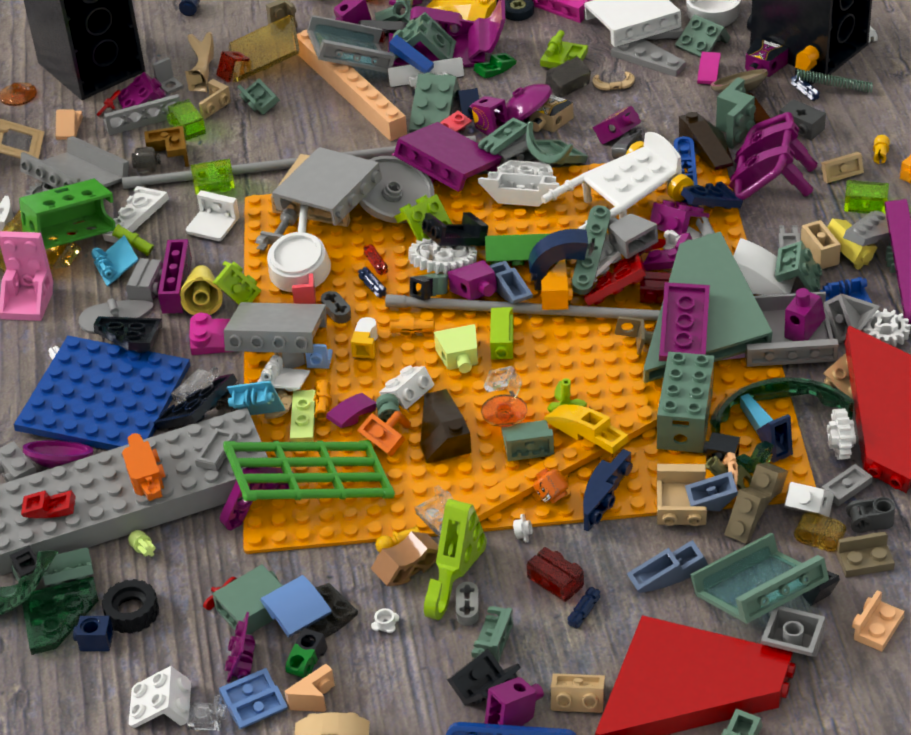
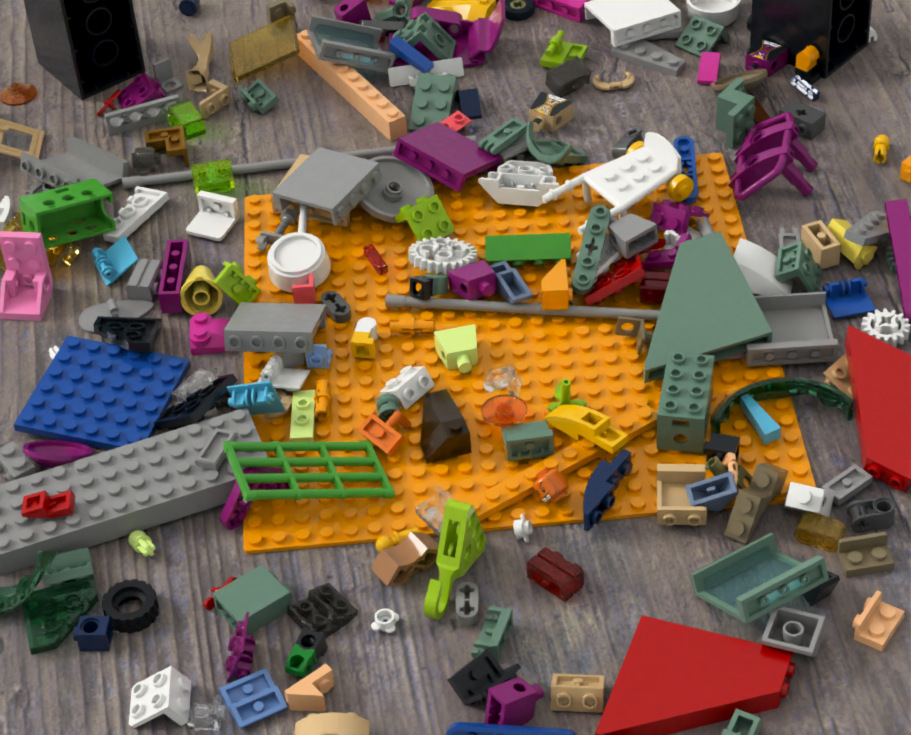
black leg [10,546,41,585] -> none
light nougat slope [56,109,83,140] -> none
lime pin [112,224,154,256] -> none
orange hinge [122,433,166,501] -> none
clear red bracket [216,51,250,82] -> none
medium blue slope [260,575,332,638] -> none
magenta slope [326,393,376,428] -> none
dark blue axle [358,267,387,298] -> none
black panel [422,212,488,246] -> none
magenta torso [468,96,508,136] -> none
green slope [473,53,517,79] -> none
lime window [490,307,514,360] -> none
magenta dish [506,84,552,121] -> none
dark blue arch [528,229,588,290] -> none
dark blue axle [567,587,600,629] -> none
magenta torso [592,106,641,144] -> none
sand blue slope [626,540,708,593] -> none
magenta plate [659,282,710,361] -> none
dark brown wedge [679,112,733,170] -> none
dark blue wing [681,181,743,209] -> none
clear green bracket [736,441,774,474] -> none
dark blue slope [756,414,793,463] -> none
magenta torso [784,288,826,341] -> none
sand green piece [797,69,873,93] -> none
tan tile [821,152,864,183] -> none
light grey slope [824,294,880,343] -> none
white gear [827,408,856,460] -> none
clear neon green brick [844,180,889,215] -> none

